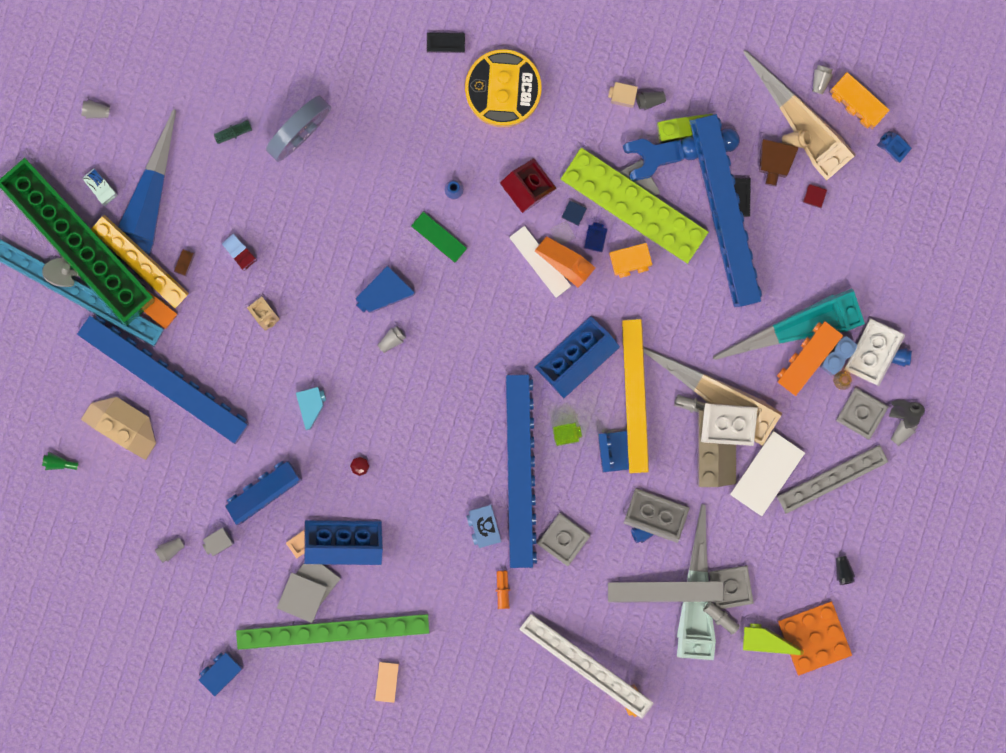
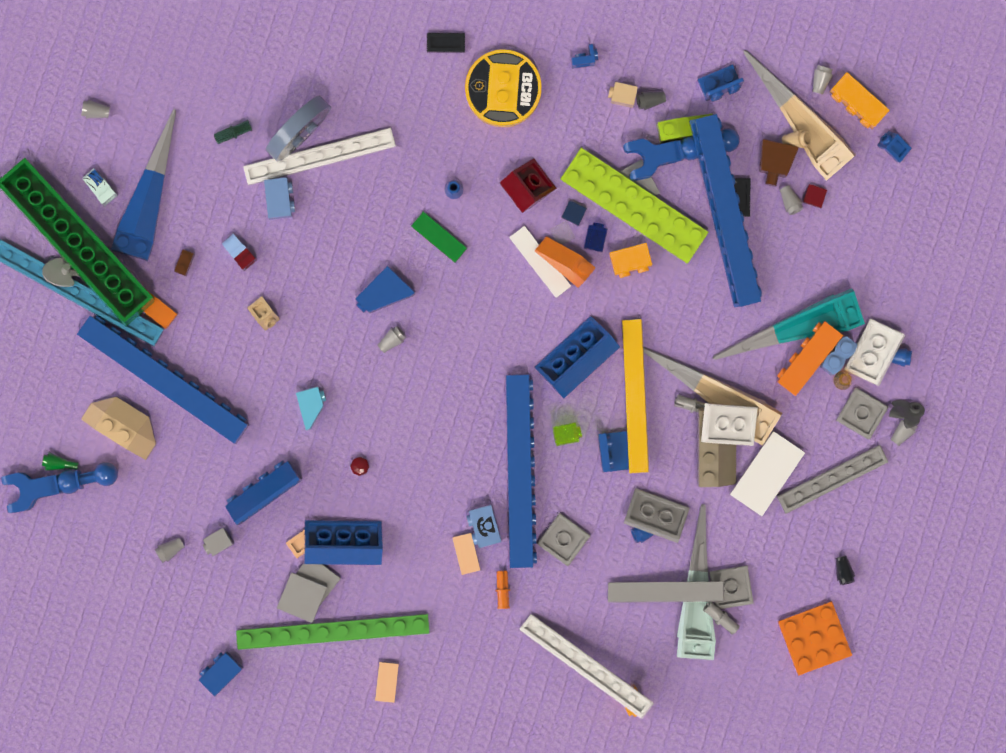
yellow plate [91,215,189,308] -> none
lime slope [743,623,804,655] -> none
none -> blue piece [1,462,118,513]
none -> white tile [243,128,396,186]
none -> medium blue brick [264,177,295,220]
none -> light nougat tile [453,533,480,575]
none -> blue bracket [571,44,598,69]
none -> blue bracket [697,65,744,102]
none -> light grey cone [780,185,803,215]

